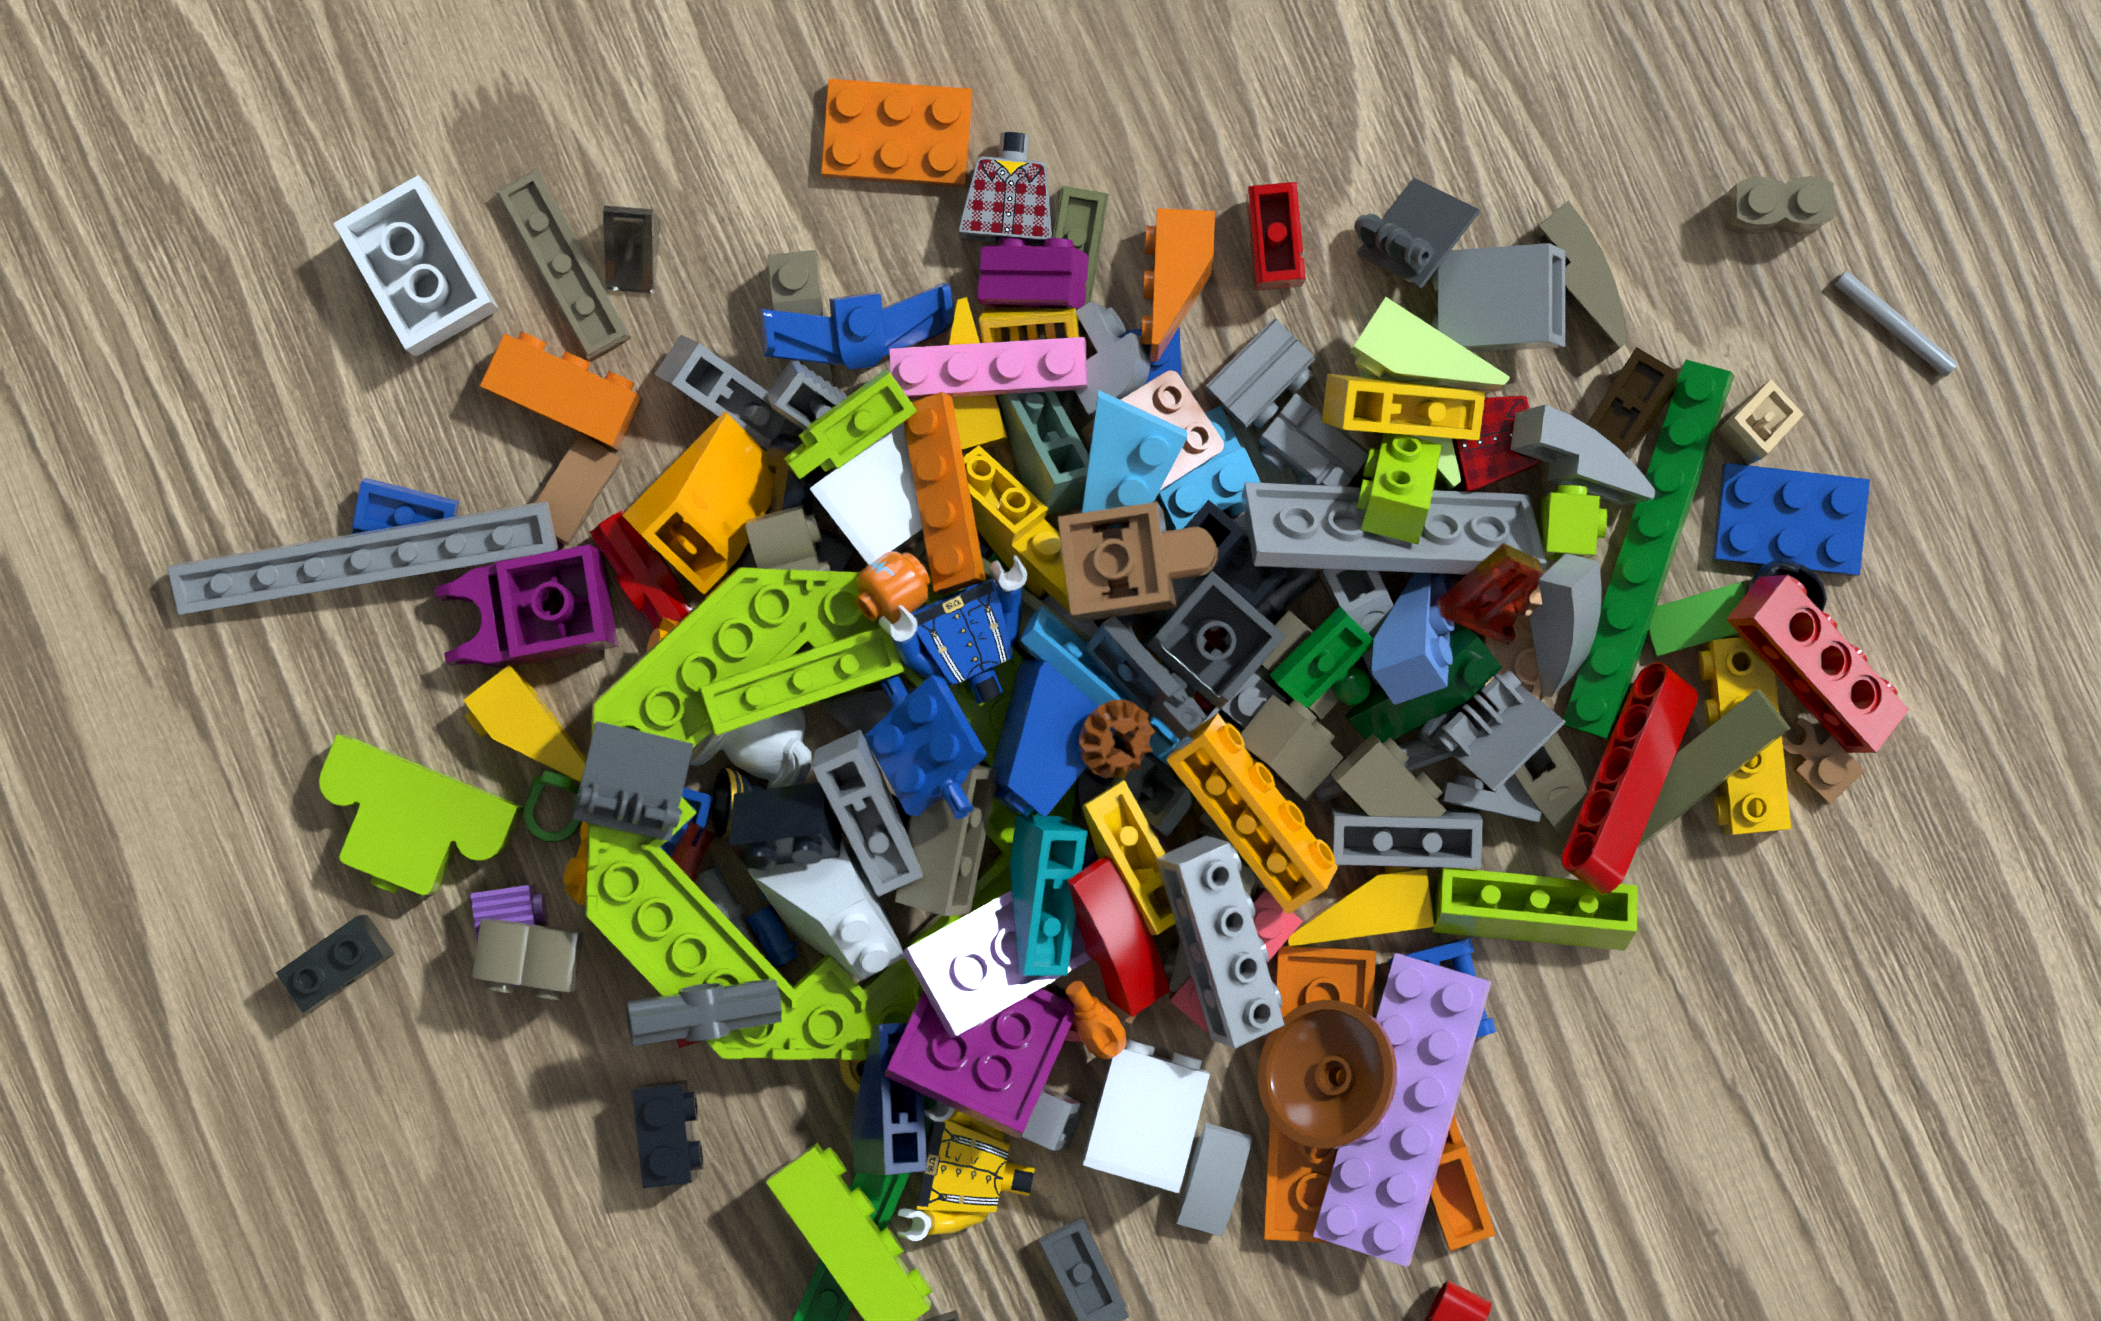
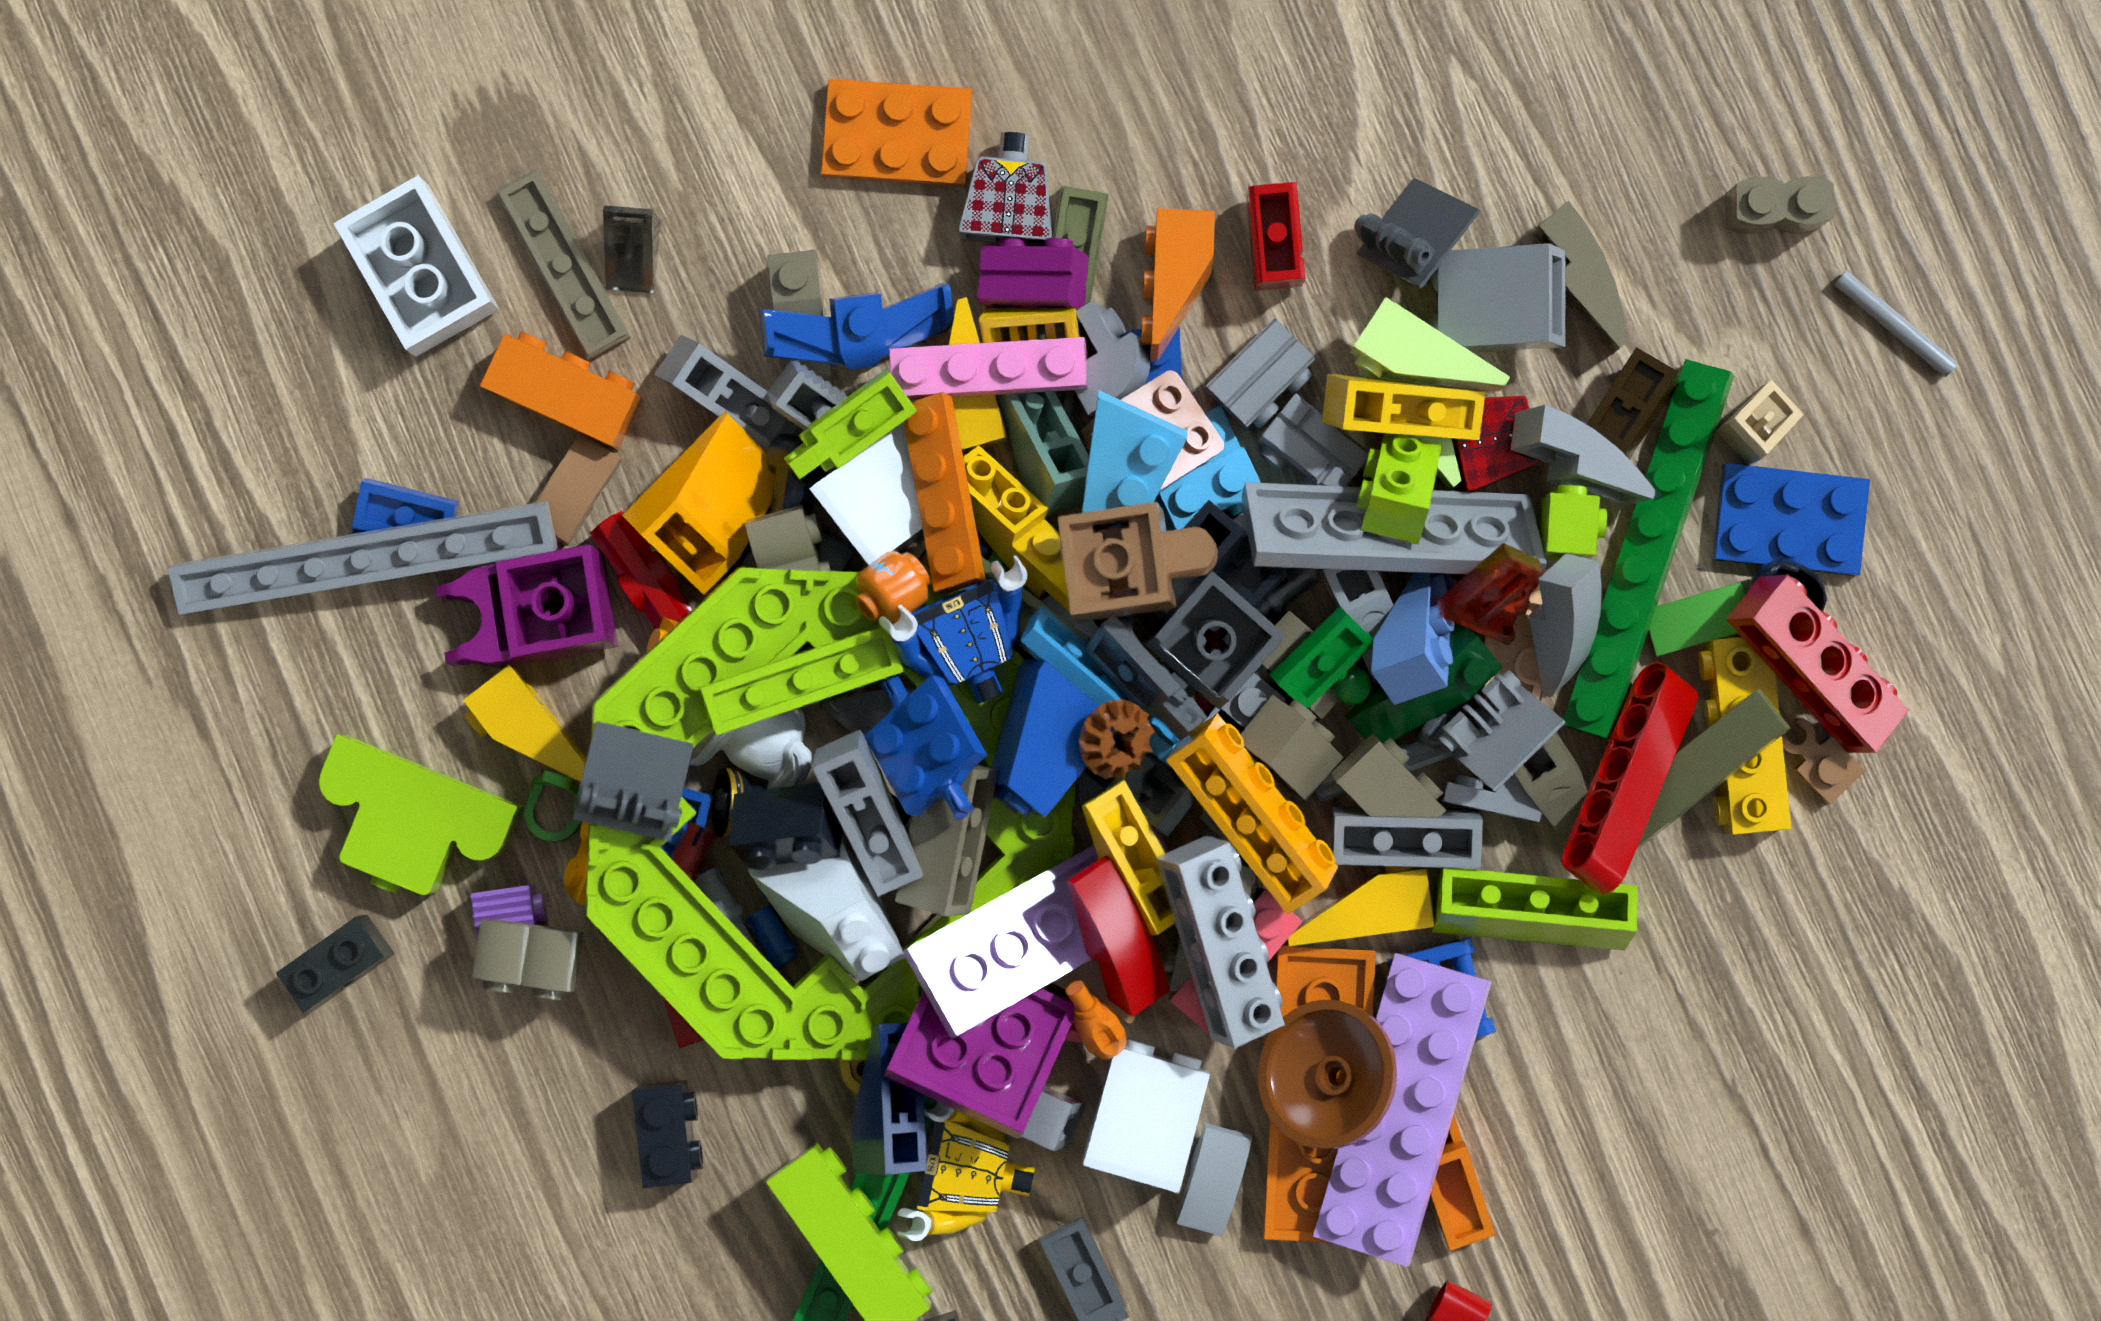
dark grey piece [626,978,782,1046] -> none
teal slope [1010,815,1087,976] -> none

